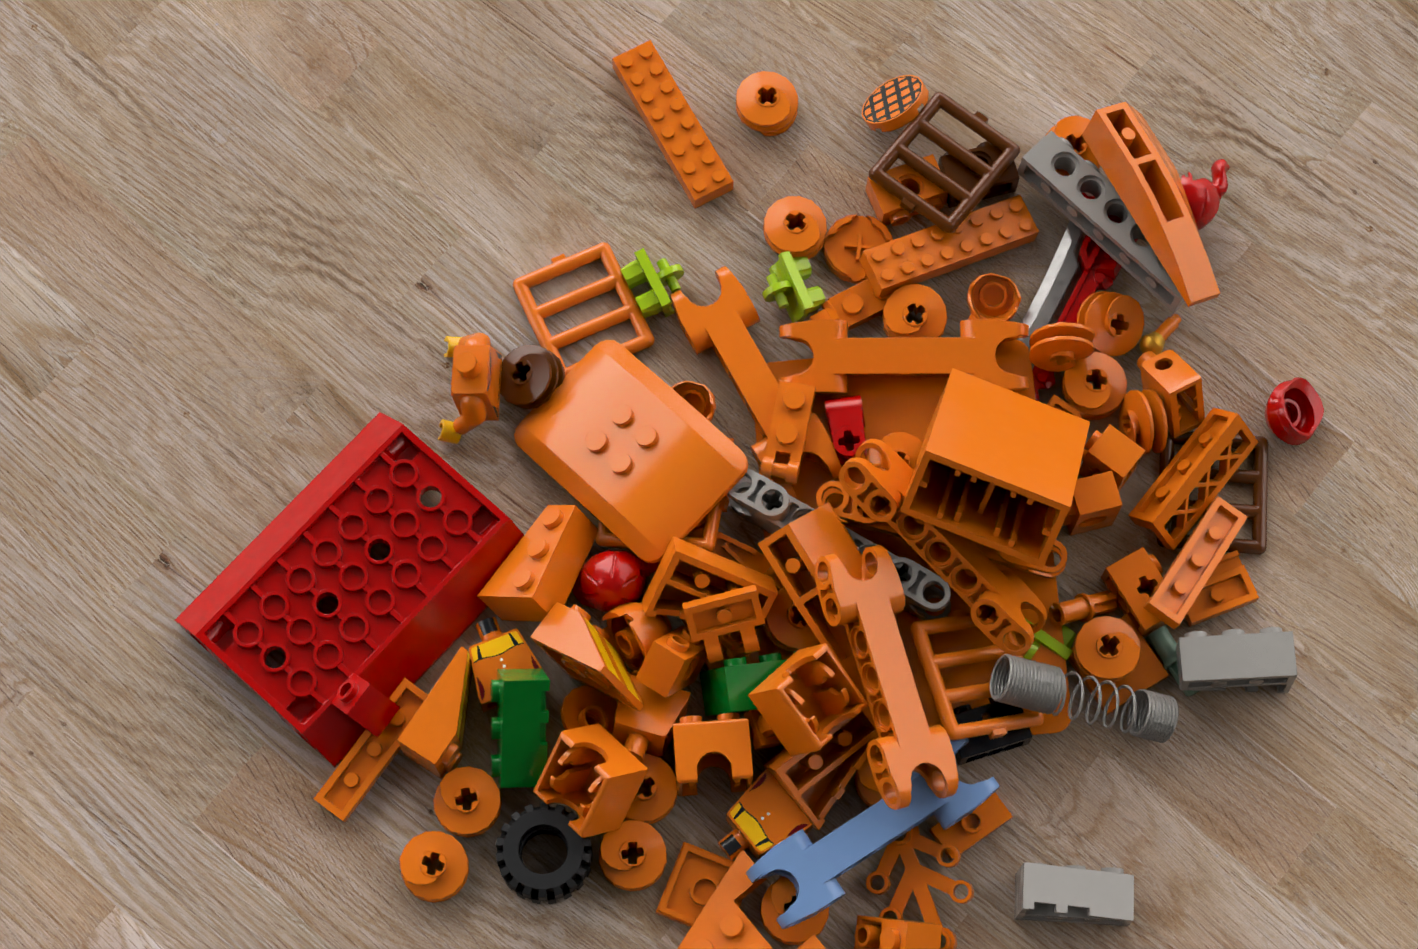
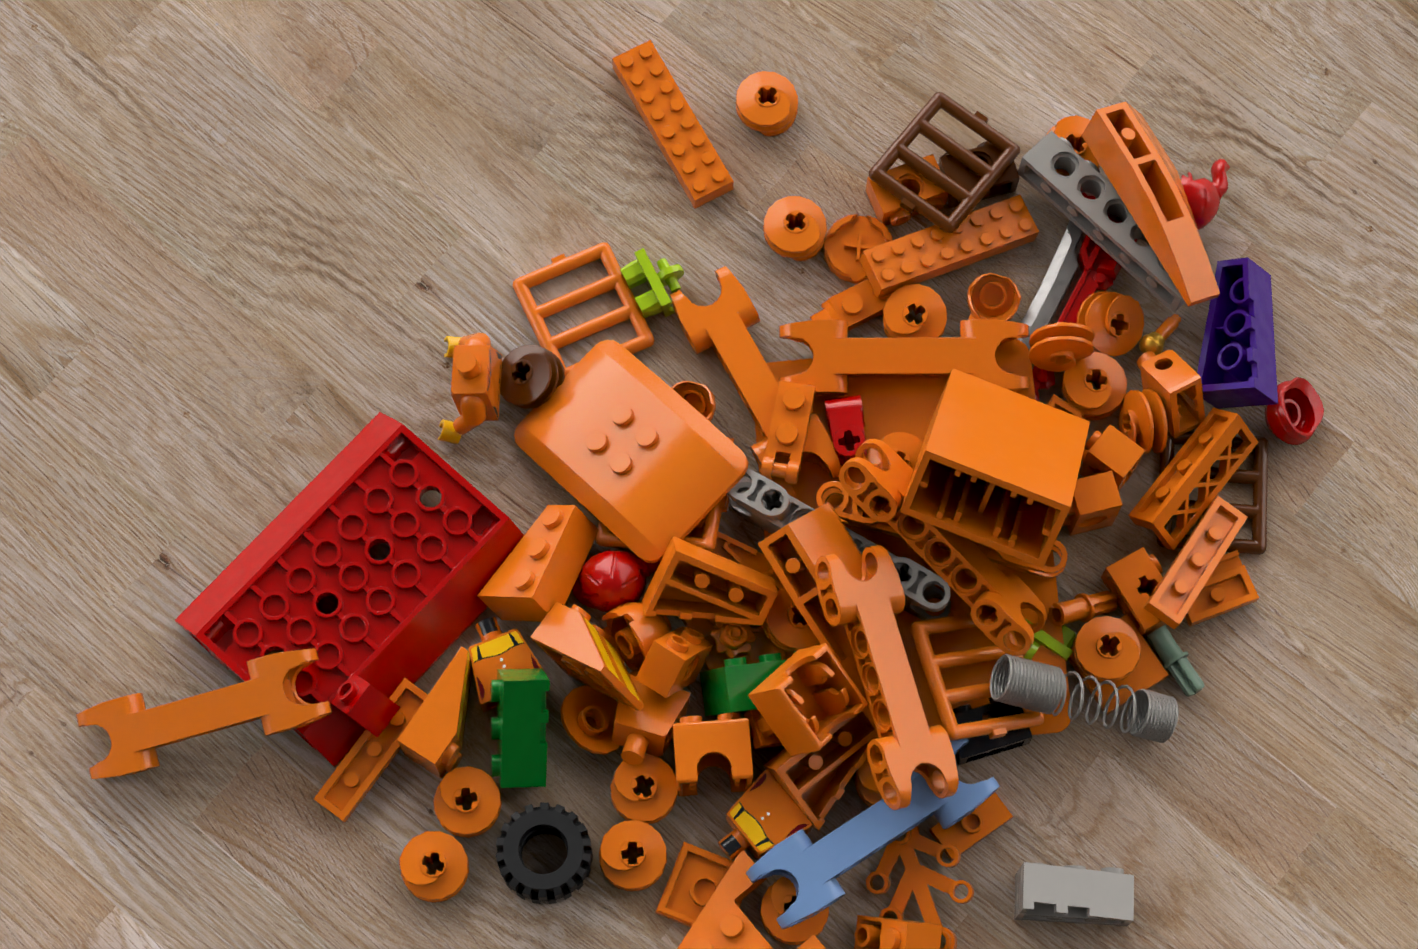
orange piece [533,723,648,838] -> none
orange plate [682,584,765,663] -> none
lime hips [762,251,826,323] -> none
orange tile [861,75,929,132] -> none
light grey wedge [1176,627,1297,693] -> none
none -> orange piece [76,648,332,779]
none -> dark purple wedge [1197,257,1278,409]

